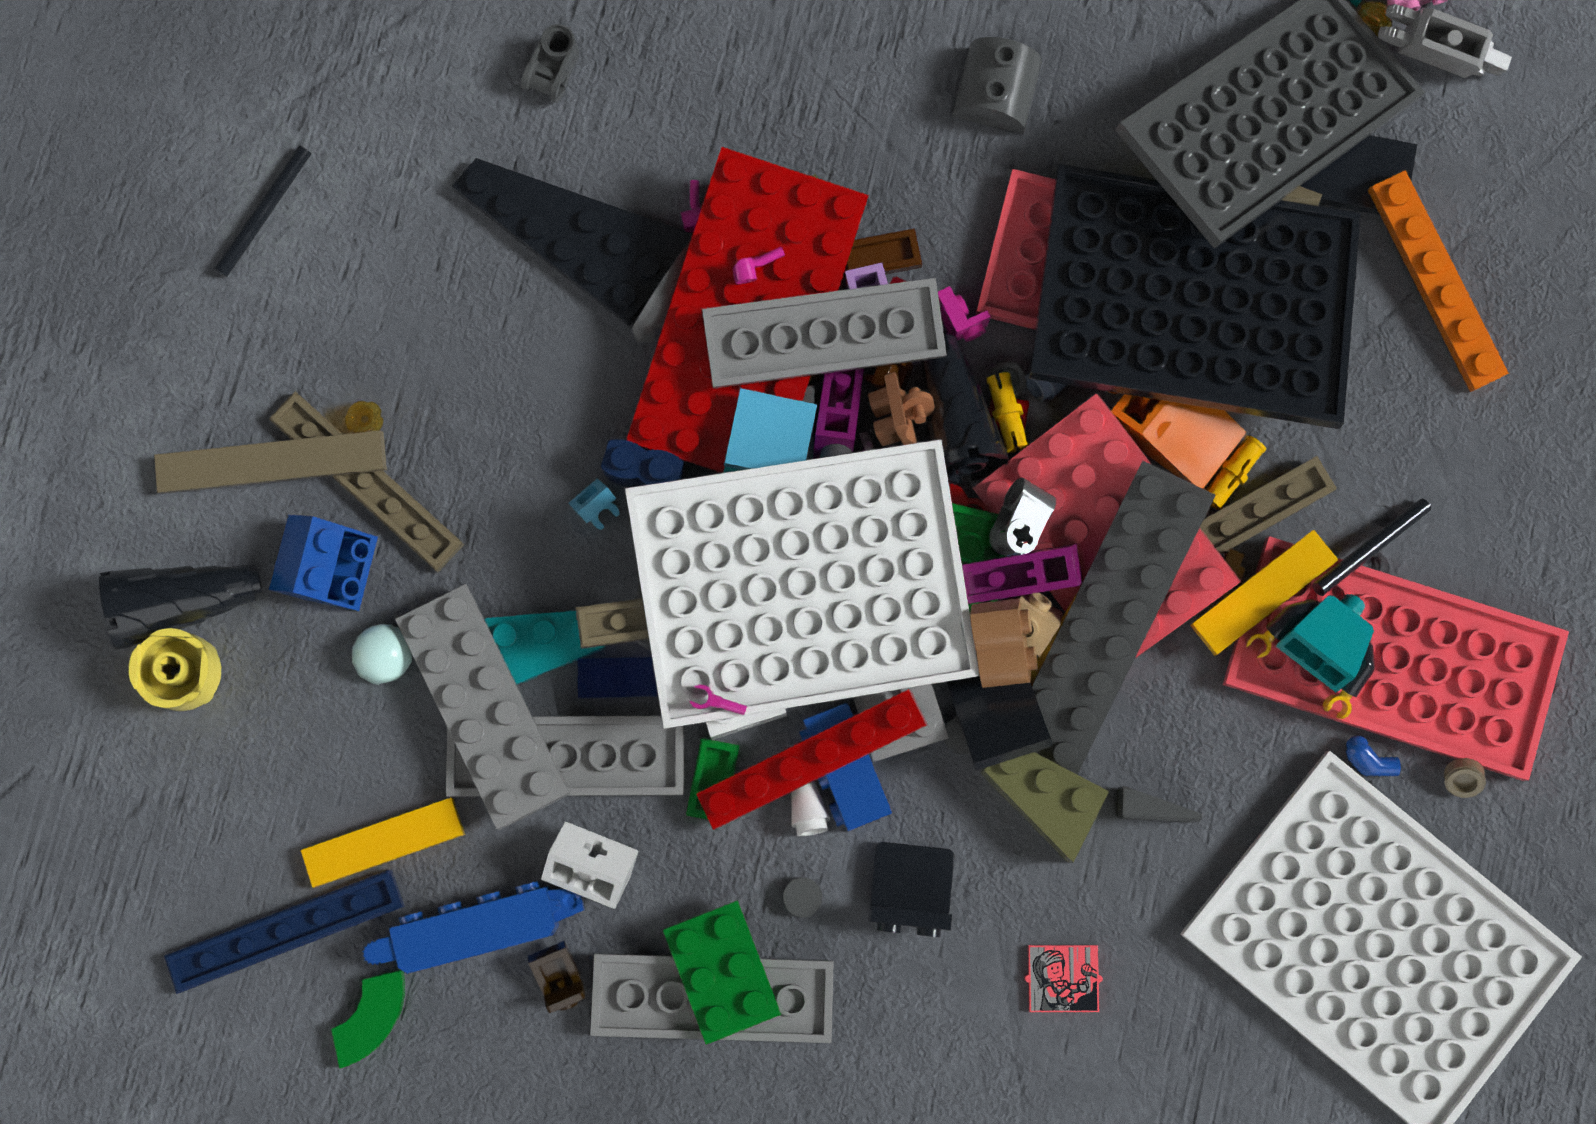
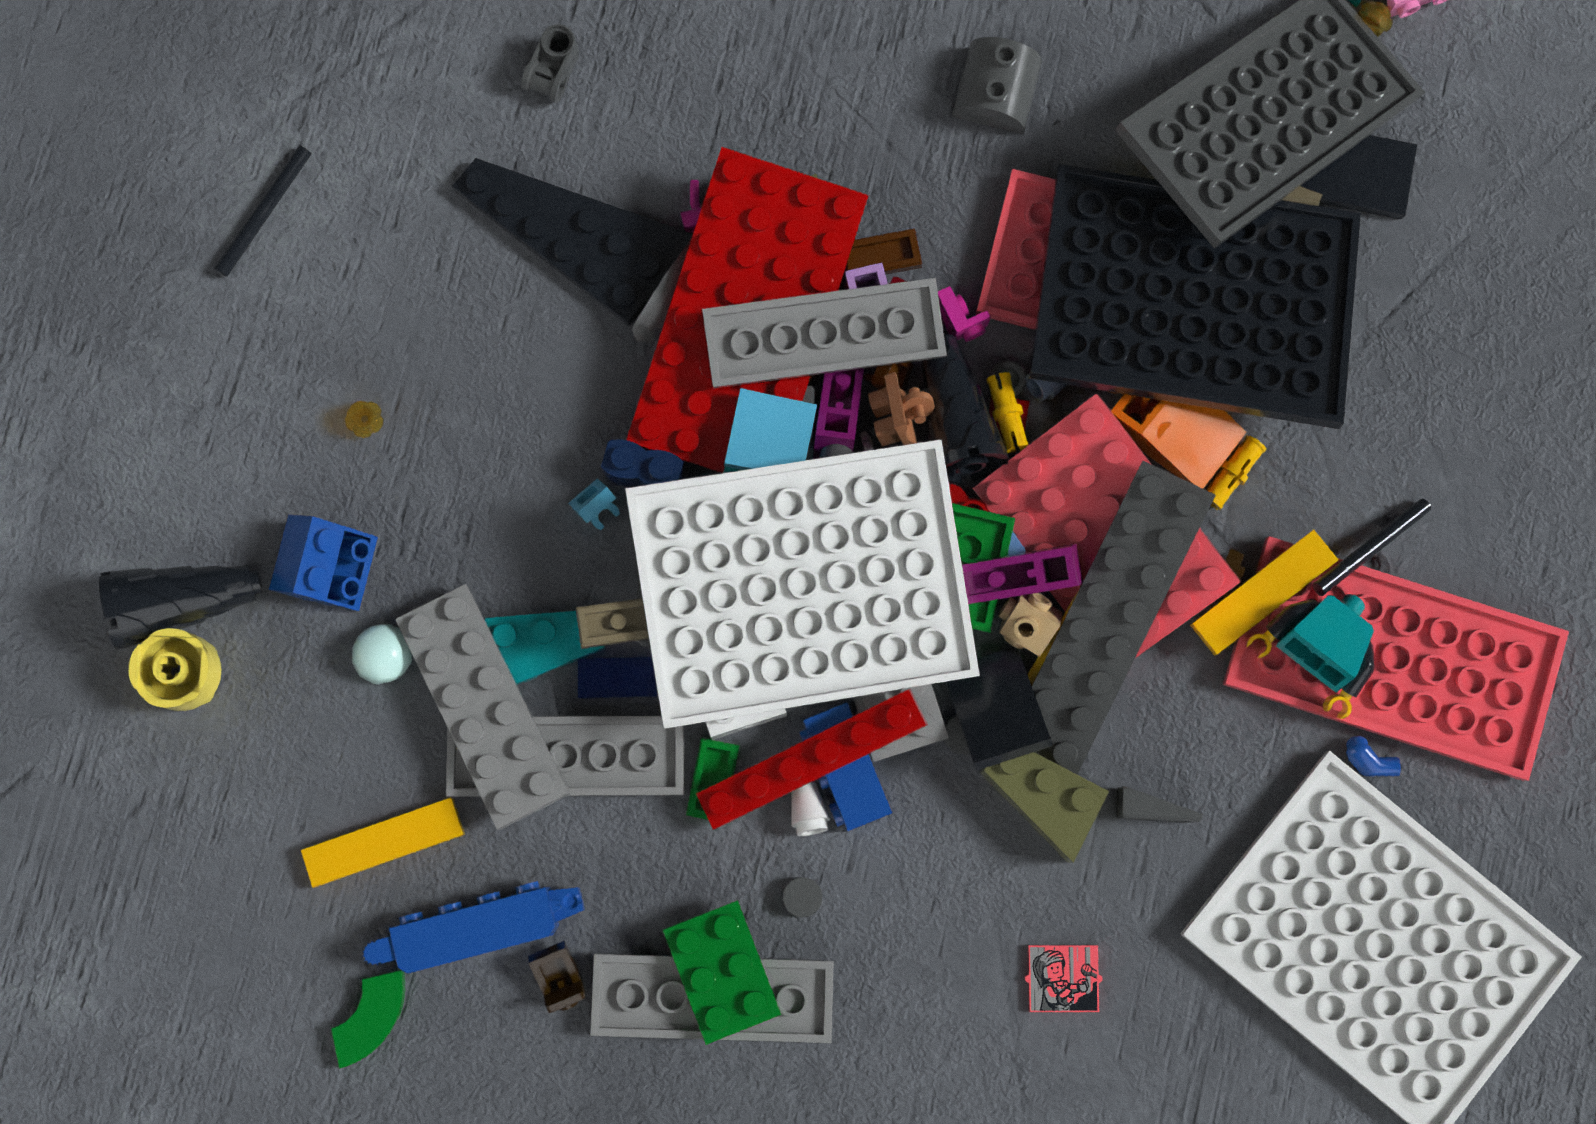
dark tan tile [154,430,387,494] -> none
dark blue tile [164,870,405,994] -> none
dark tan tile [269,391,465,572] -> none
white brick [541,821,639,909] -> none
dark pink hand [689,684,747,715] -> none
dark pink hand [733,247,785,284] -> none
black bracket [868,842,955,937] -> none
medium nougat brick [970,598,1038,688] -> none
dark grey piece [989,477,1056,556] -> none
dark tan plate [1200,456,1337,555] -> none
orange plate [1368,170,1509,392] -> none
light grey hinge [1378,4,1512,78] -> none
dark tan tile [1444,758,1486,798] -> none

